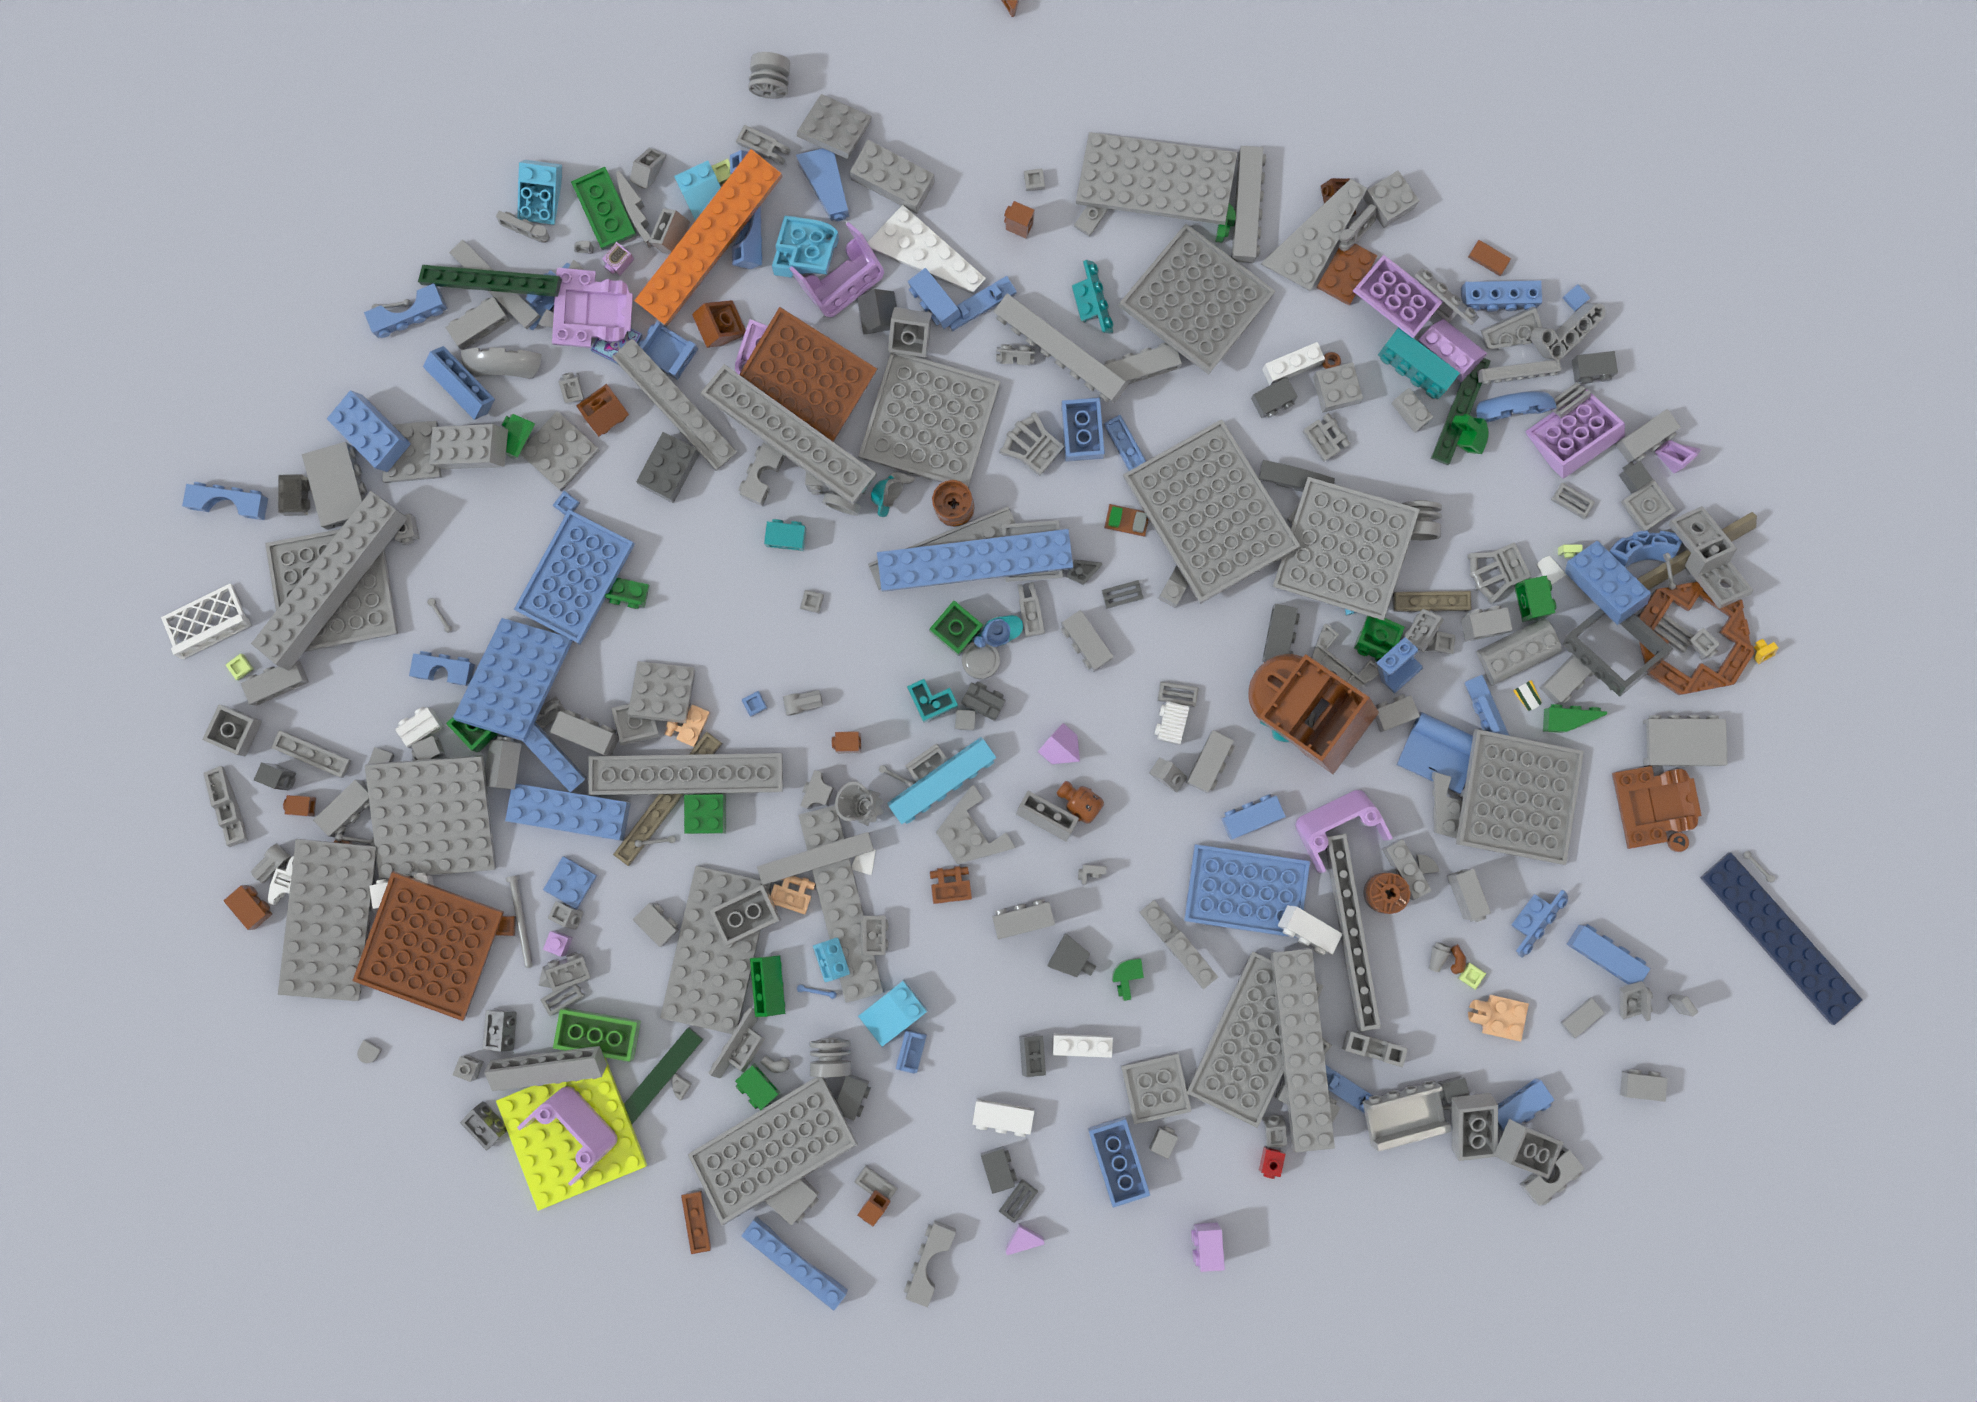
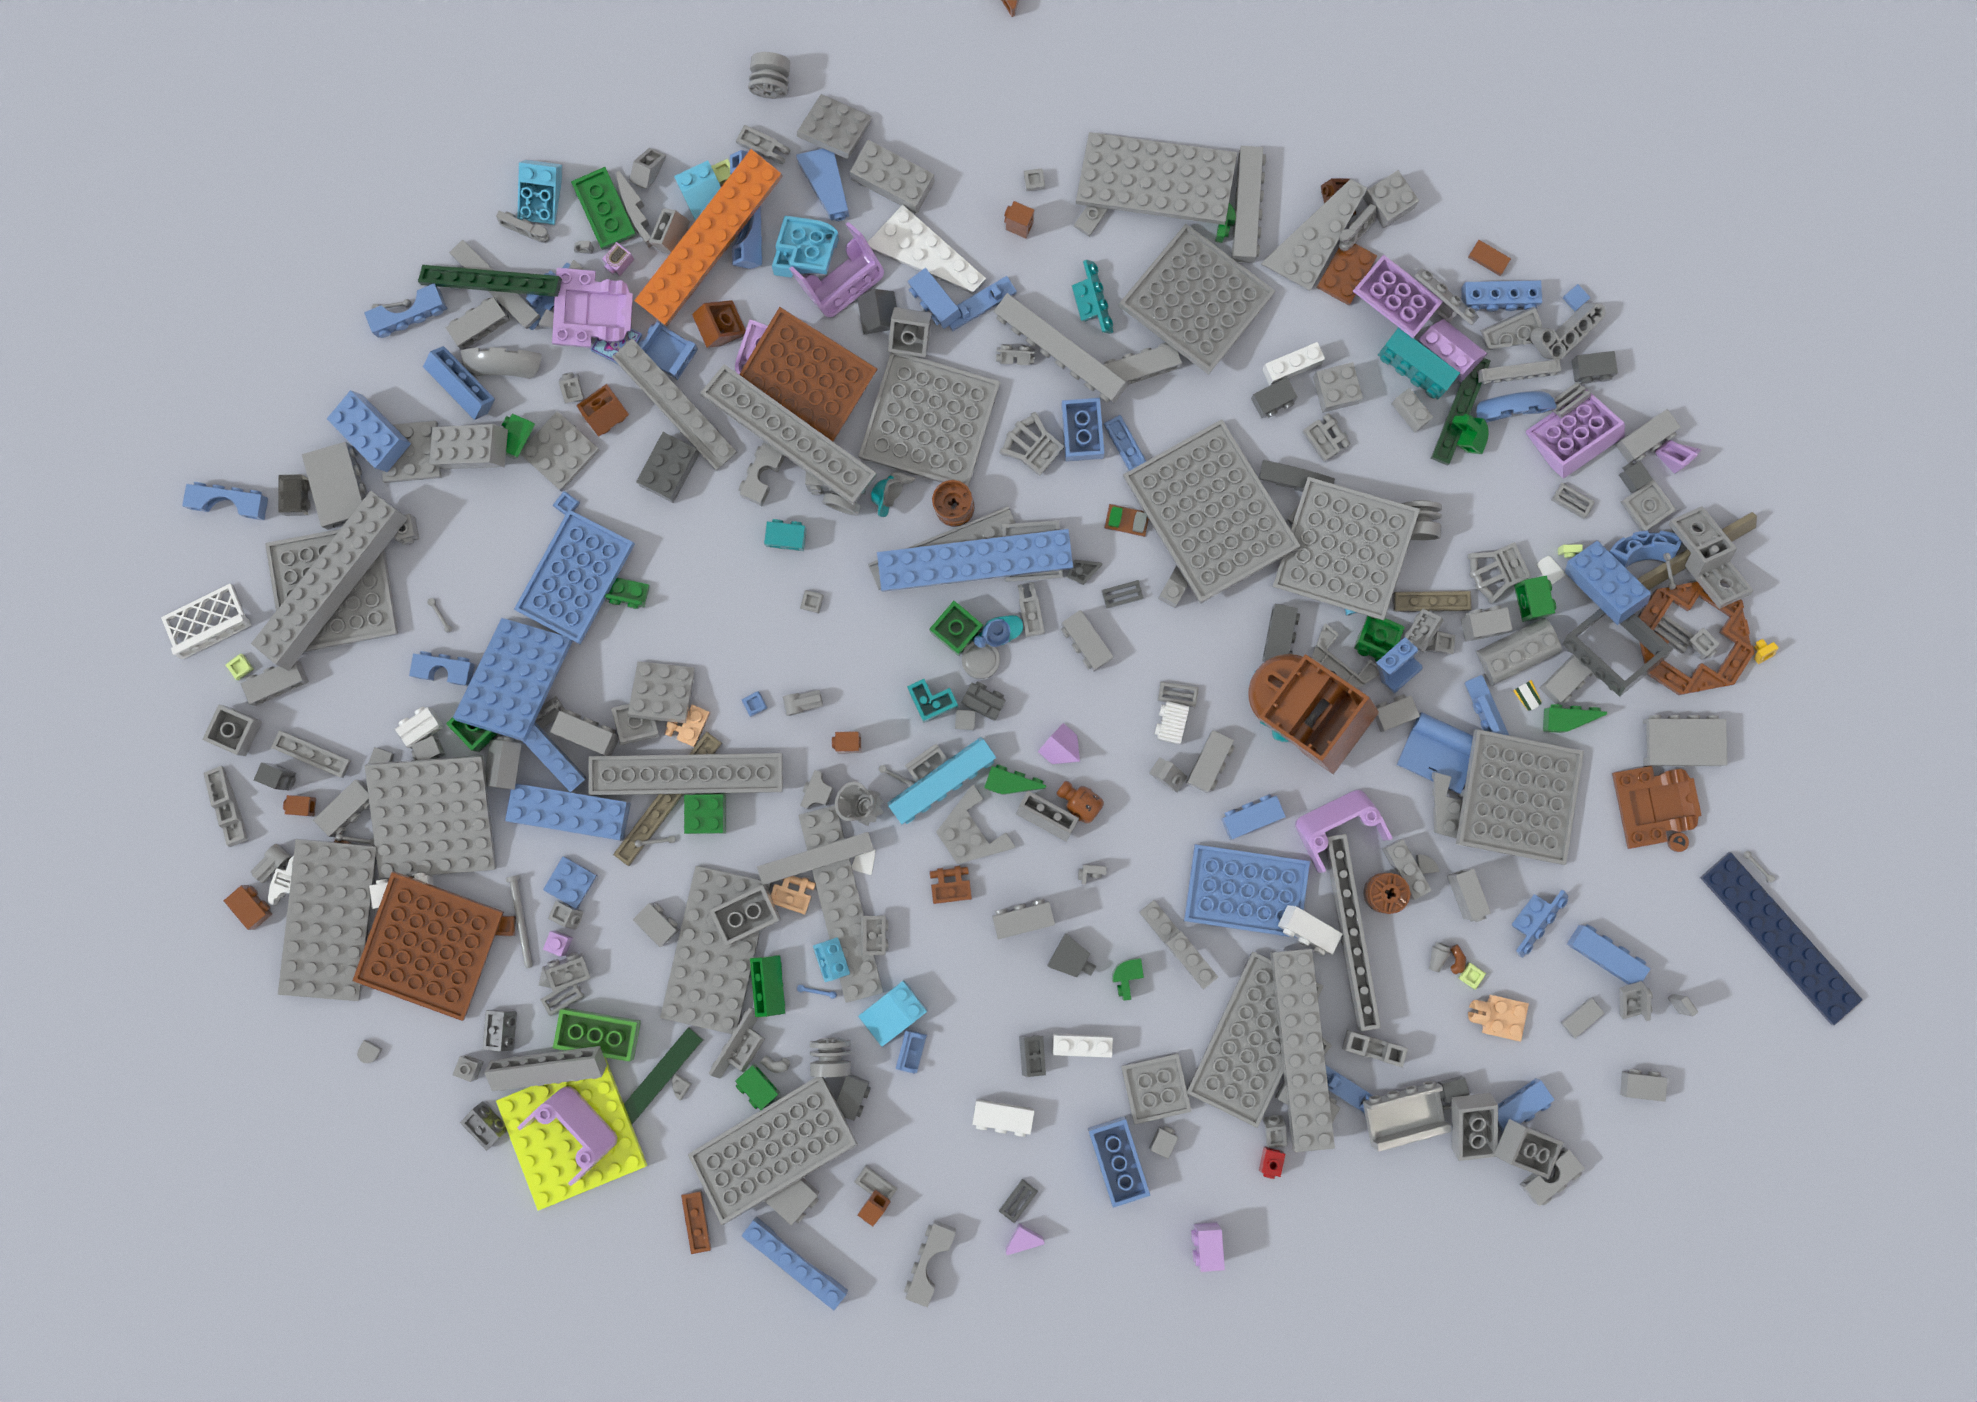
dark grey brick [981,1146,1017,1194] -> none
dark orange plate [1322,352,1341,369] -> none
none -> green slope [984,764,1046,795]

